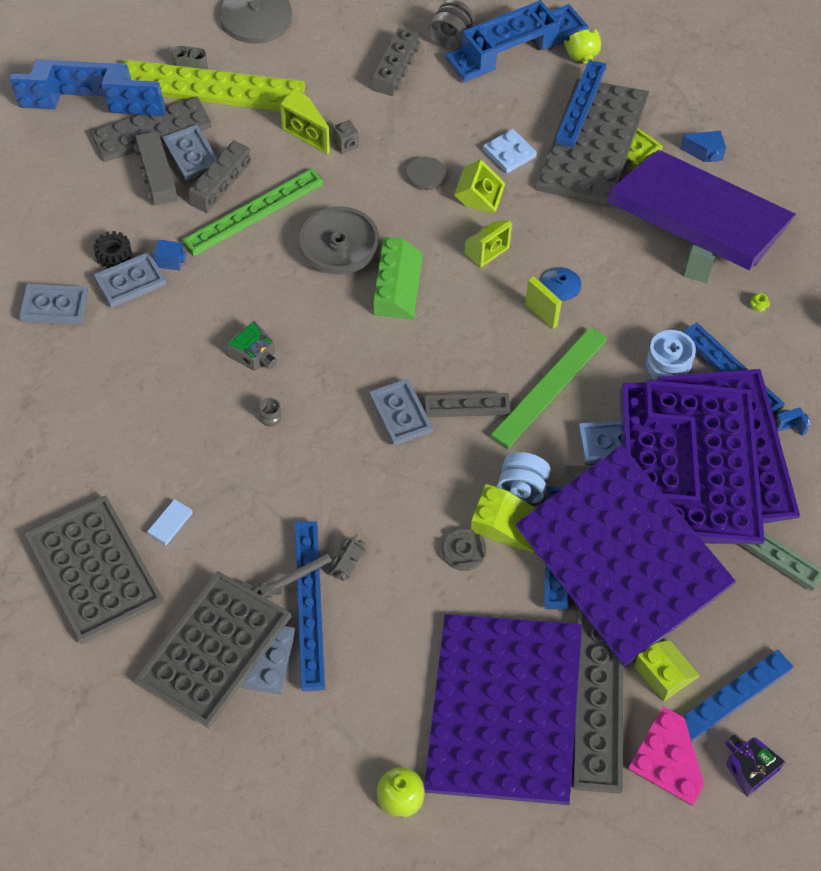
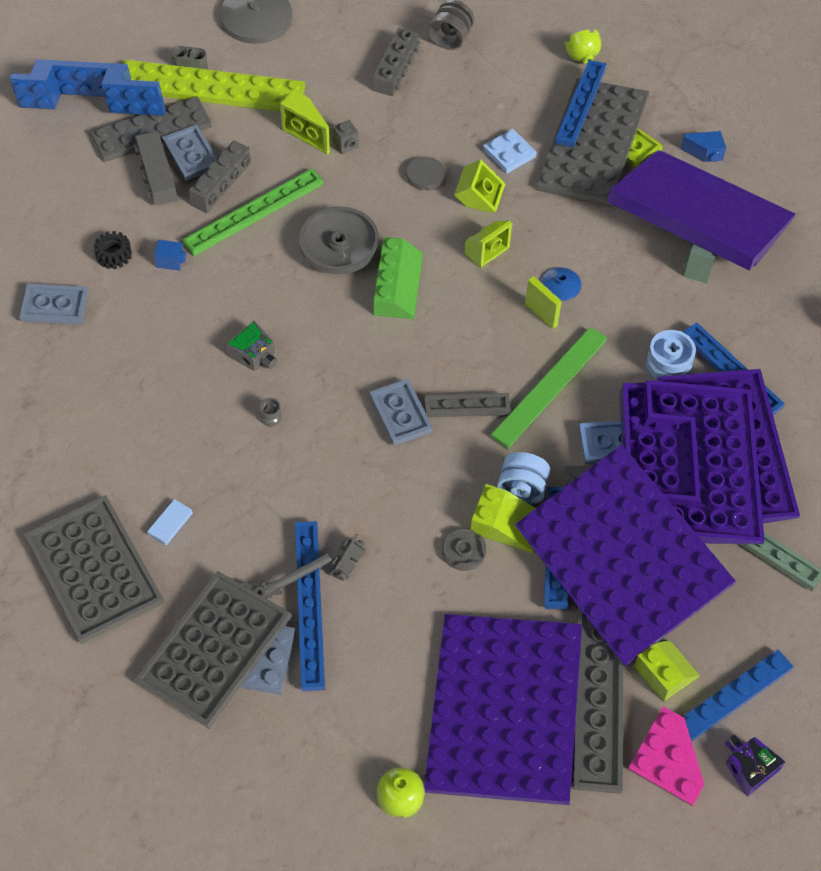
sand blue plate [94,252,167,308] -> none
blue bracket [446,0,589,82] -> none
lime plate [750,293,770,312] -> none
blue bracket [775,407,810,435] -> none

